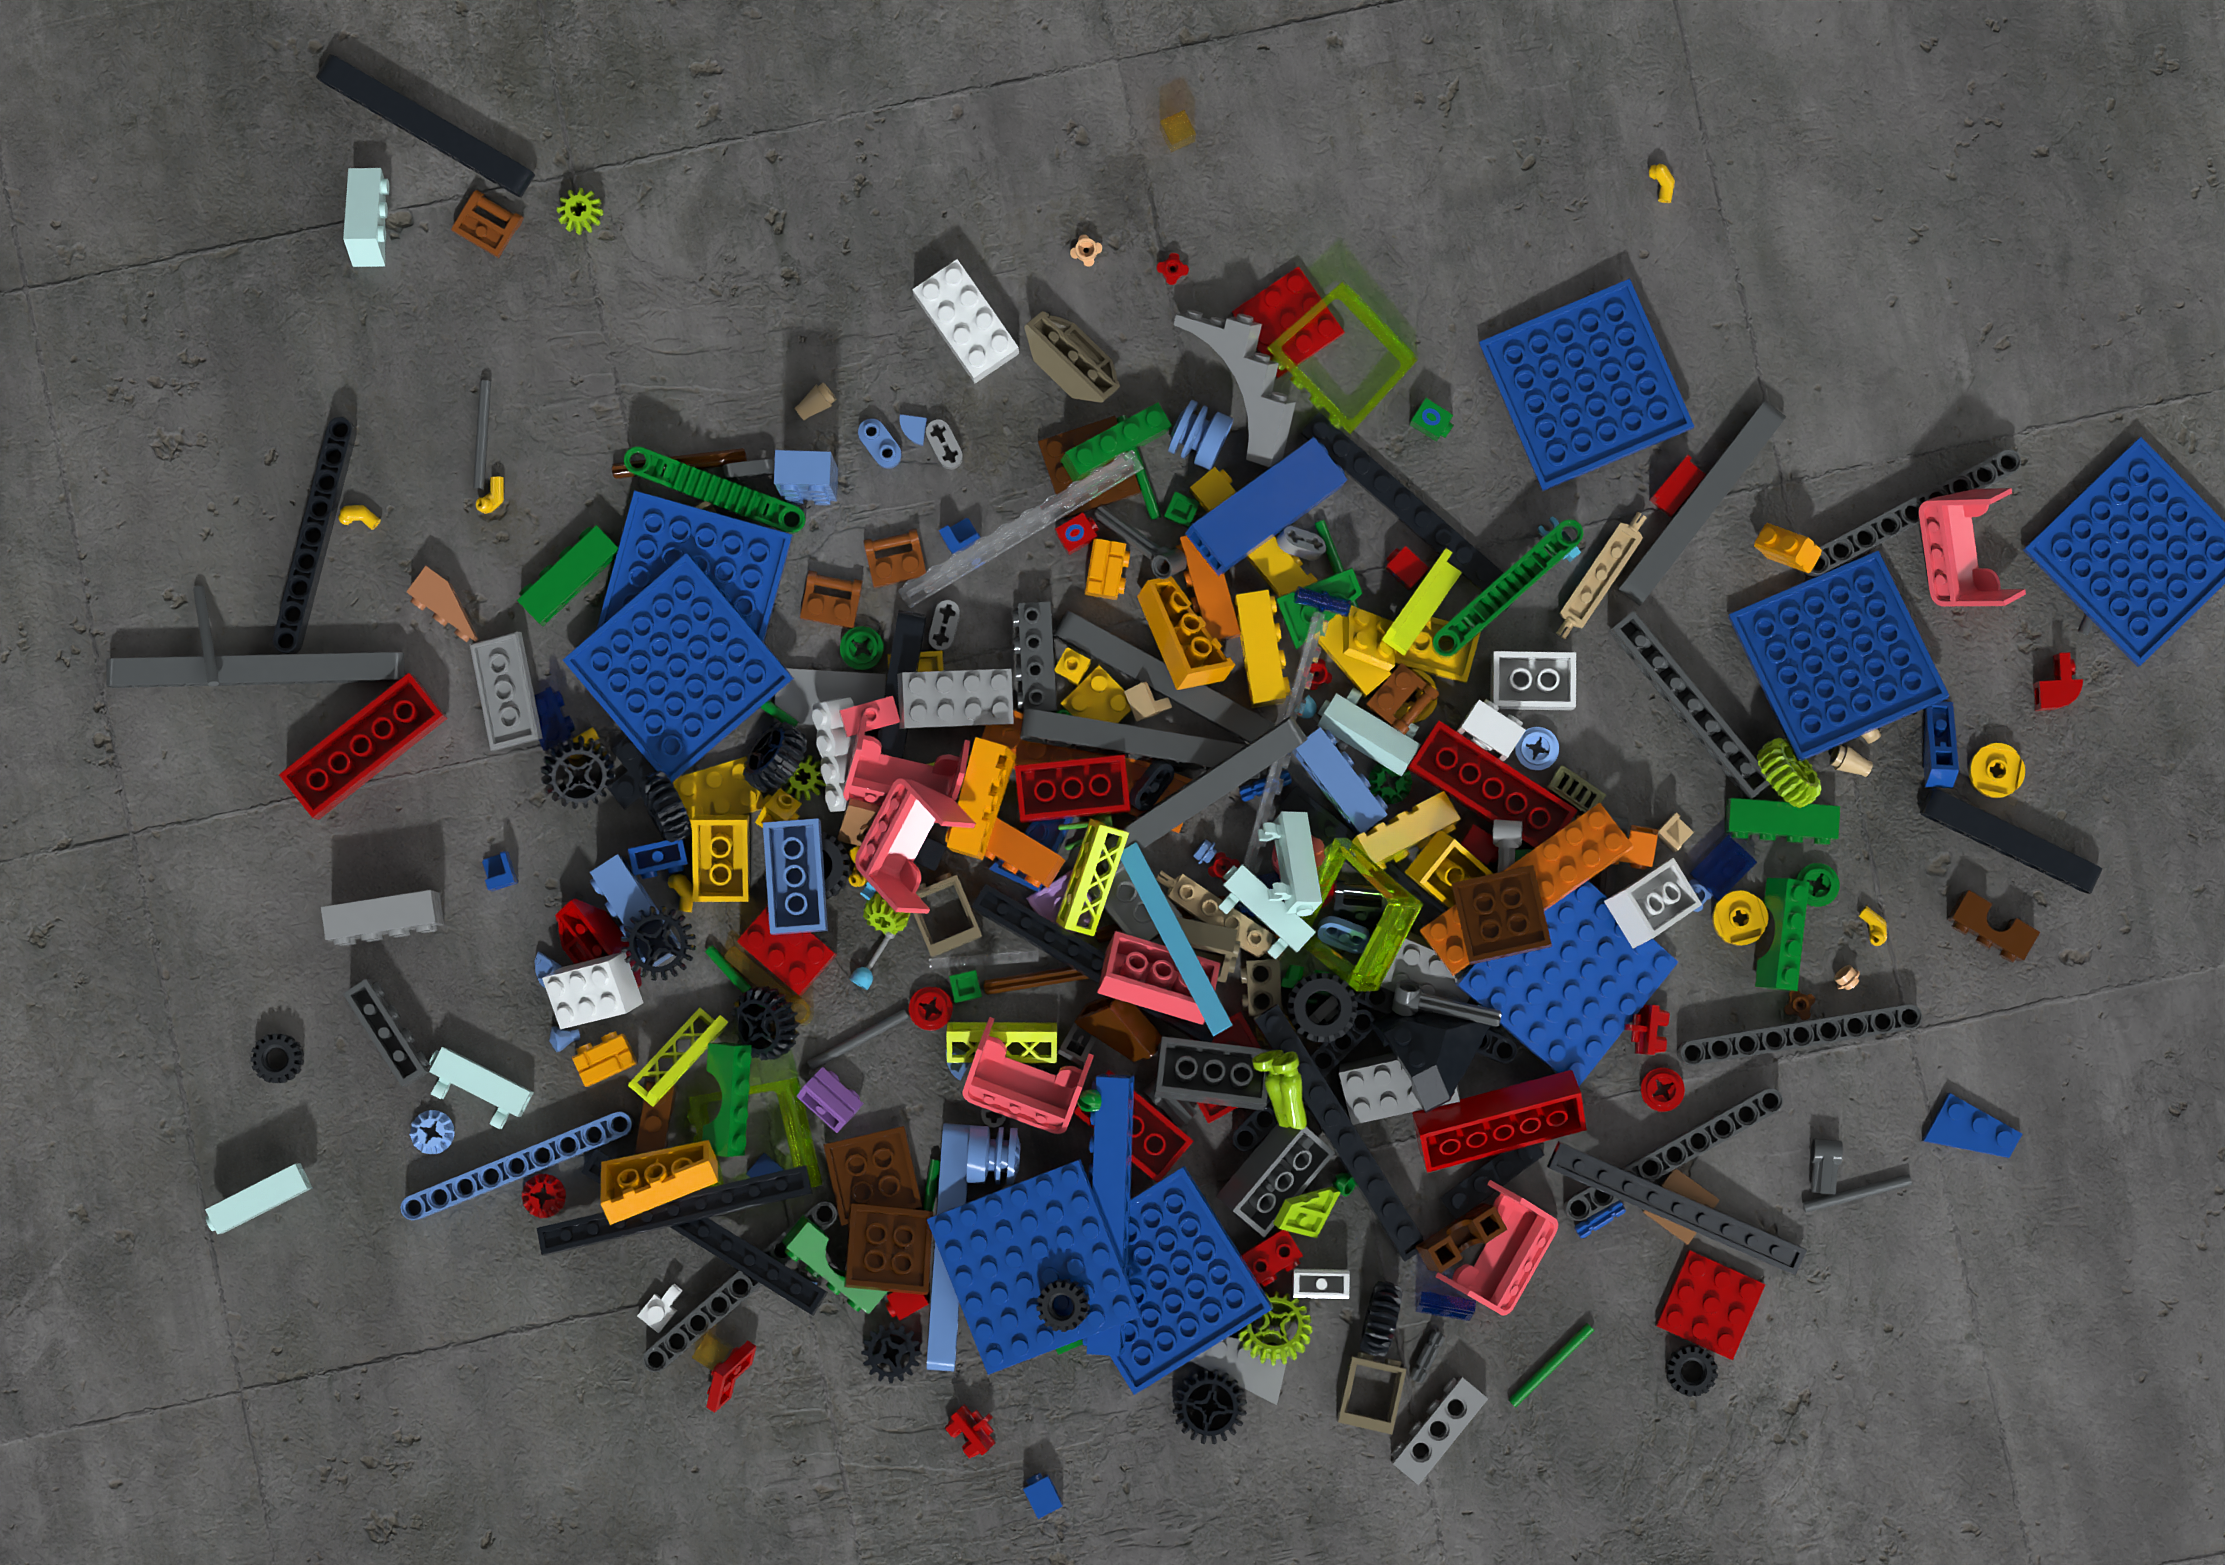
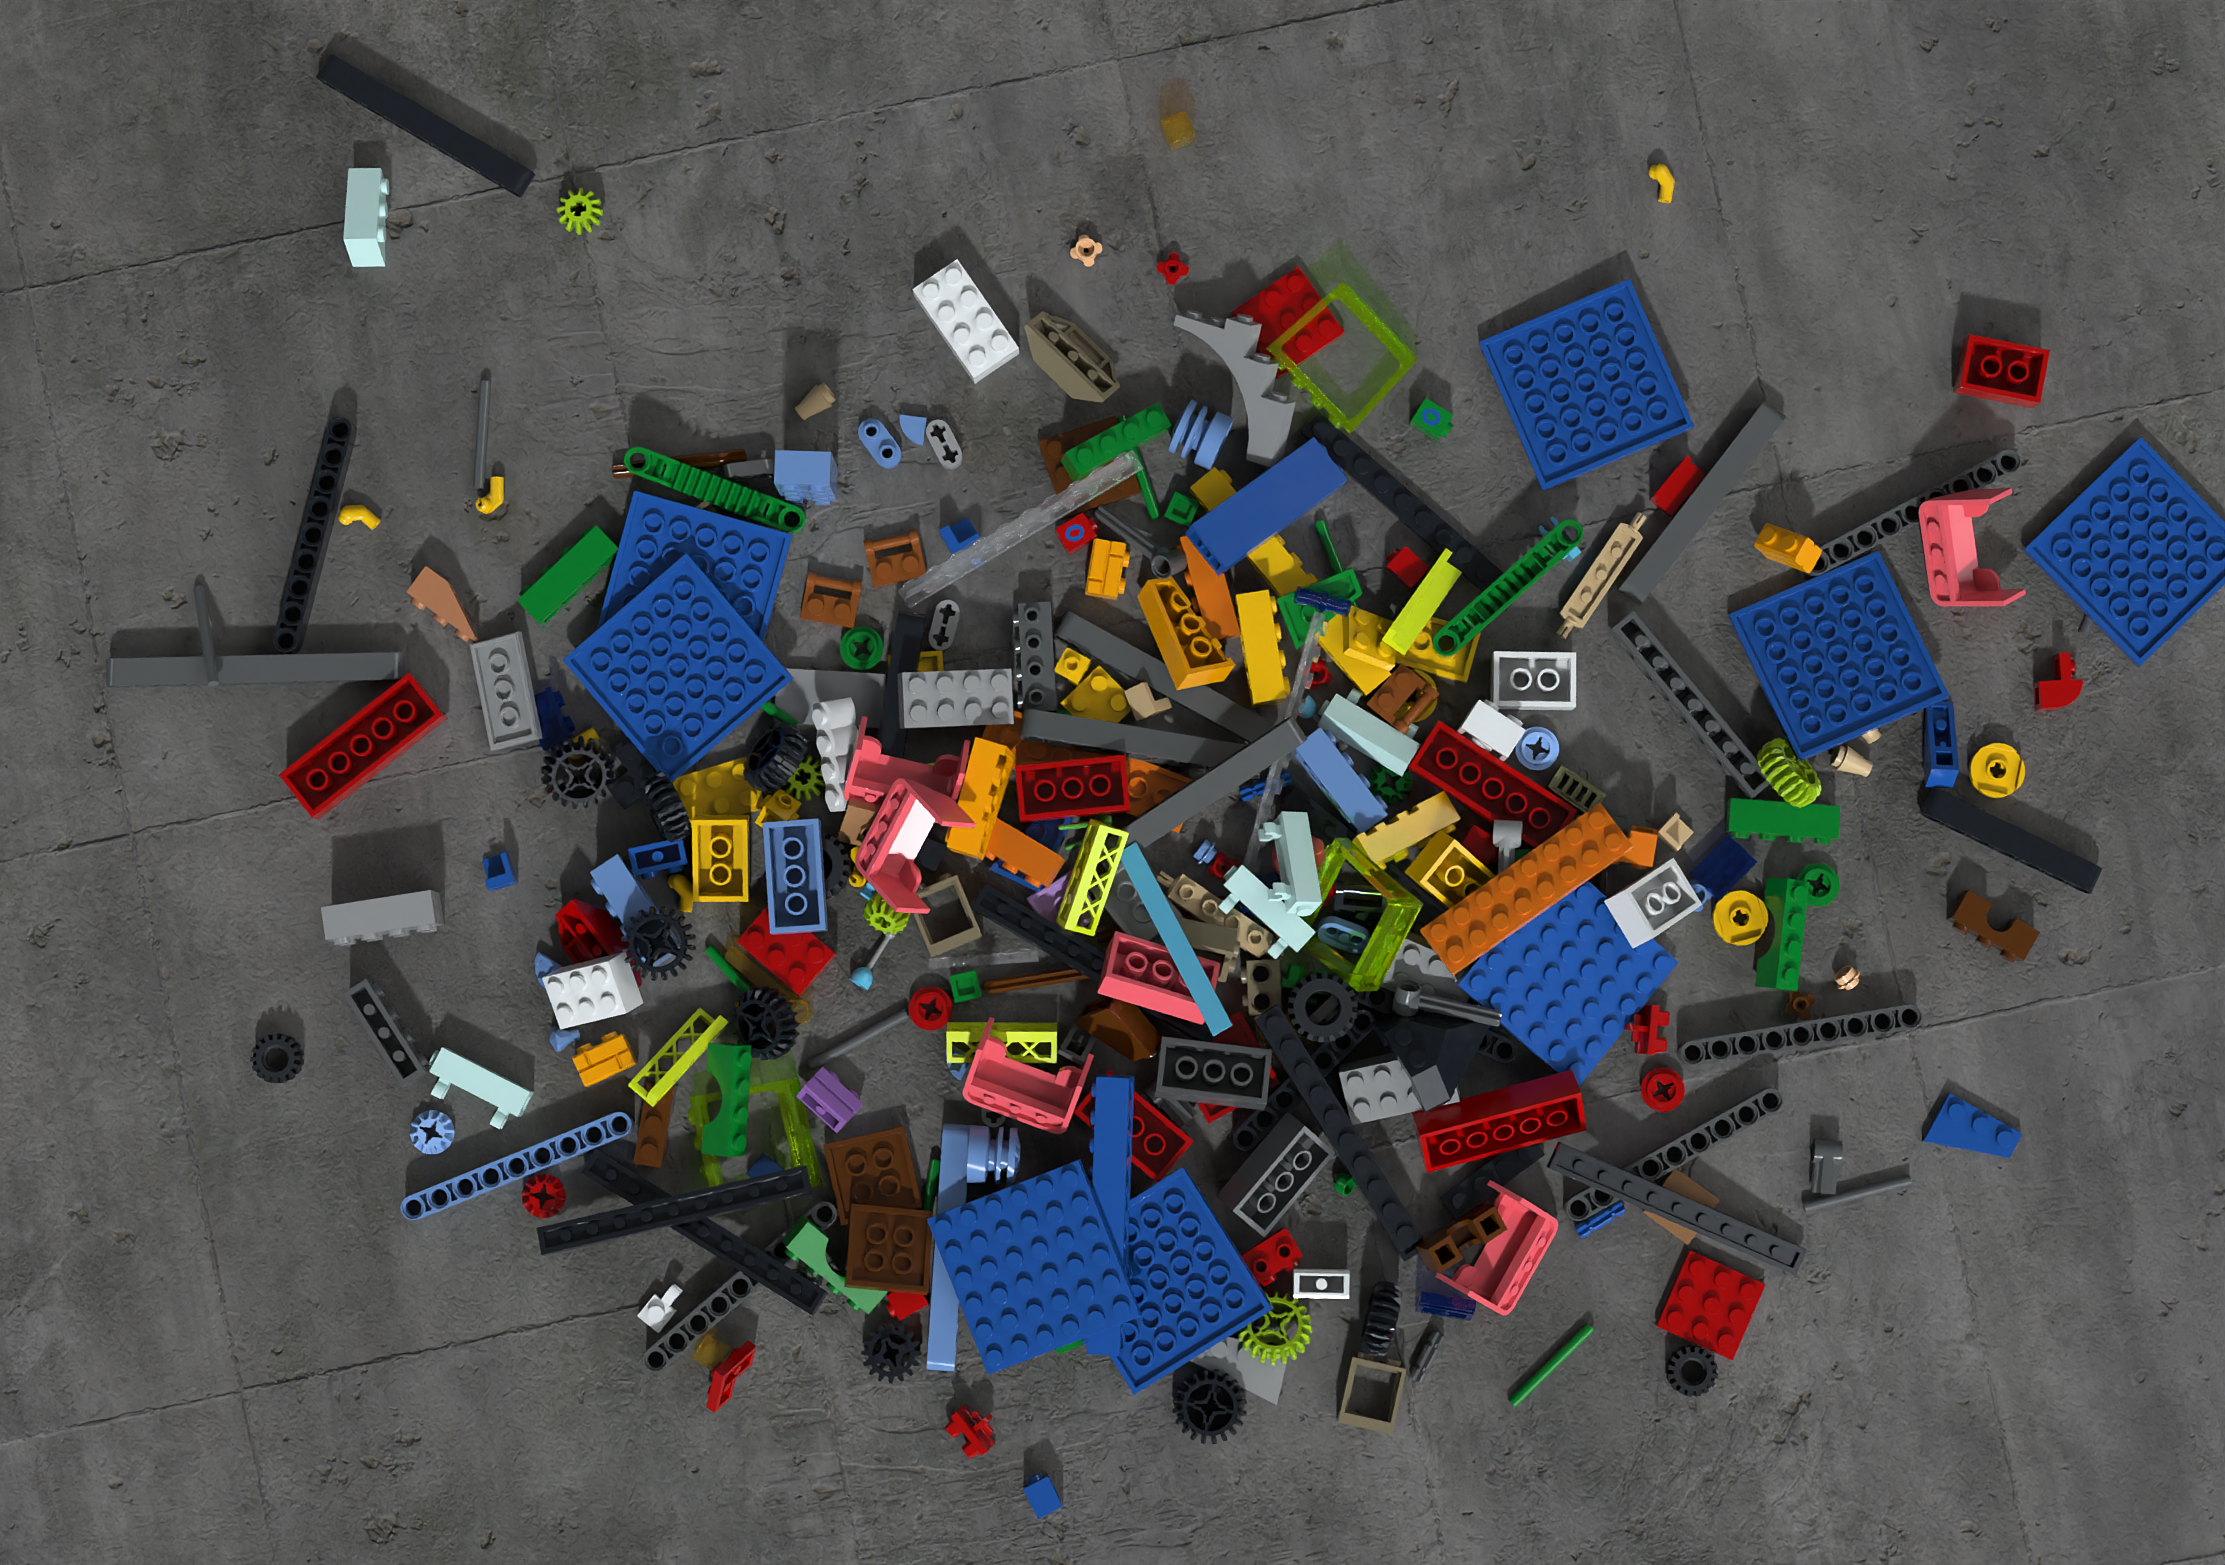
light aqua brick [205,1163,312,1234] -> none
dark orange plate [451,190,524,259] -> none
light orange wedge [600,1140,718,1225] -> none
coral plate [839,696,900,737] -> none
black tyre [1036,1279,1090,1332] -> none
green hinge [1077,1089,1102,1112] -> none
black plate [1129,760,1174,811] -> none
lime piece [1252,1050,1307,1130] -> none
lime wing [1273,1186,1341,1238] -> none
light grey beam [1276,526,1326,561] -> none
light grey brick [1391,1376,1488,1485] -> none
reddish brown plate [1451,865,1552,965] -> none
yellow arm [1858,905,1887,946] -> none
none -> red brick [1953,334,2050,408]

